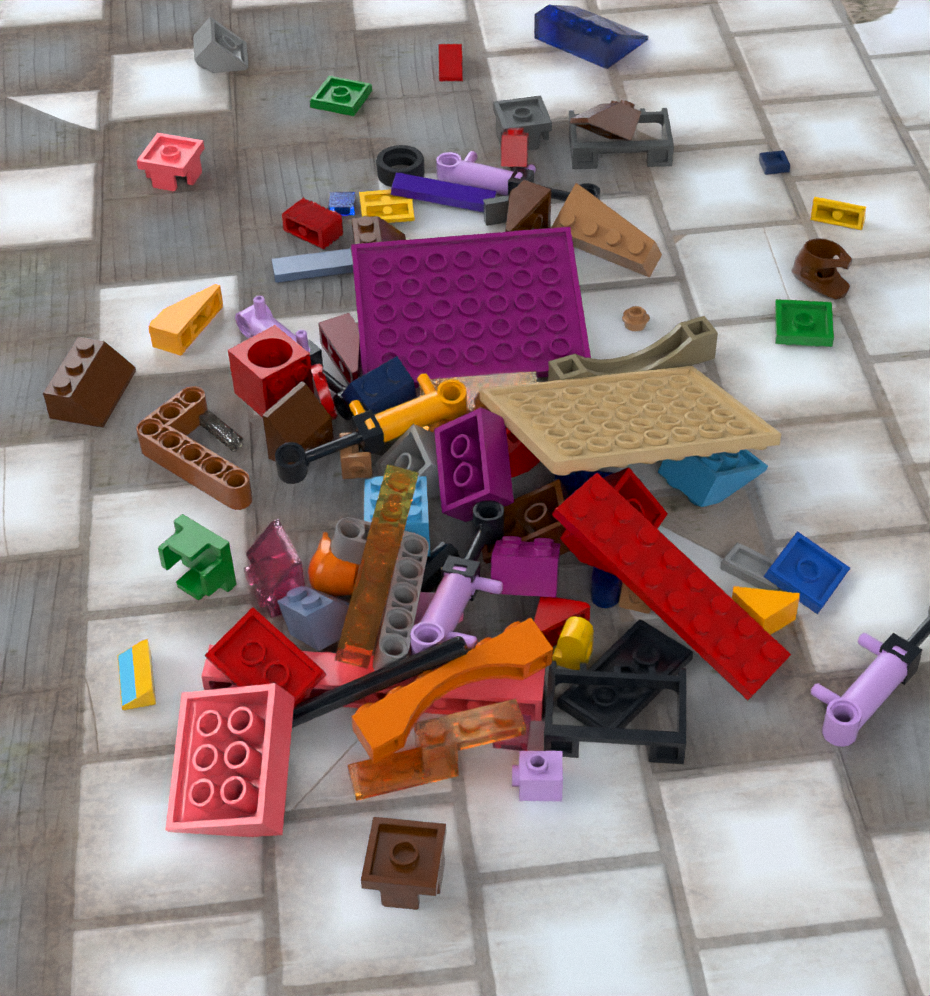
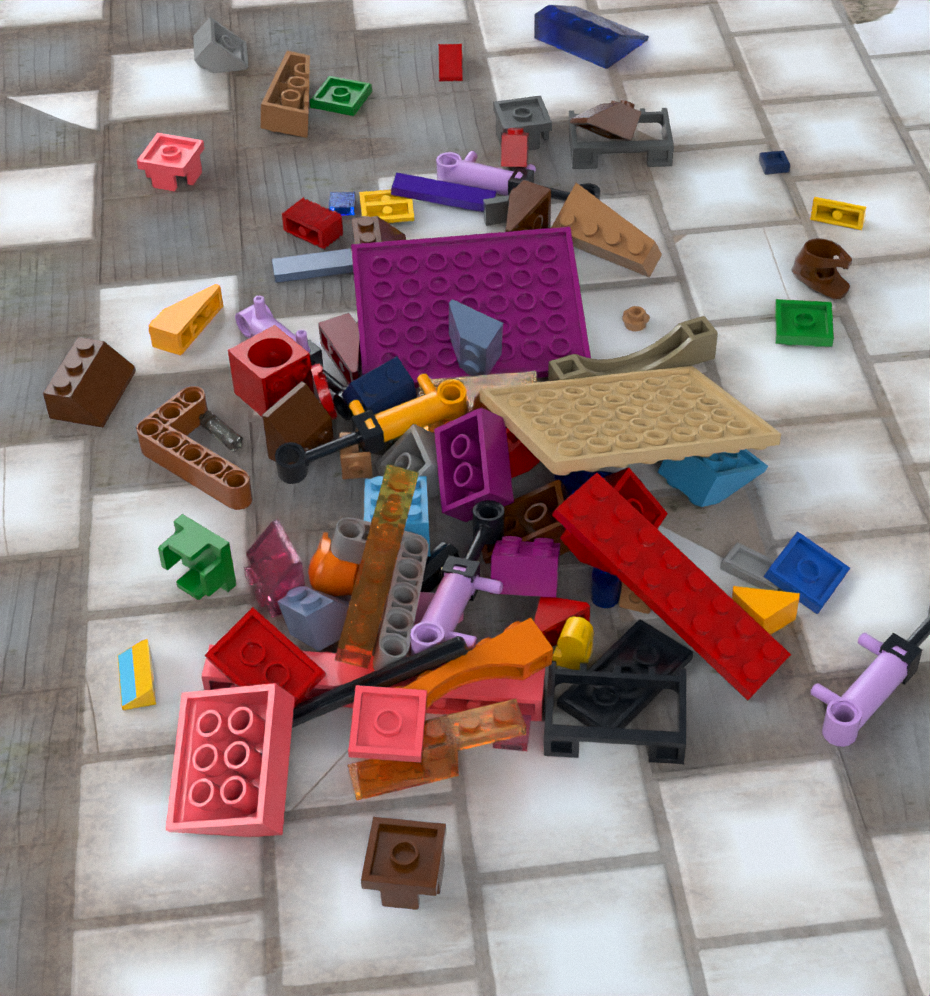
black tyre [376,145,425,187] -> none
lavender brick [512,751,563,801] -> none
none -> medium nougat wedge [260,51,310,138]
none -> coral plate [348,685,427,762]
none -> sand blue slope [449,299,503,380]

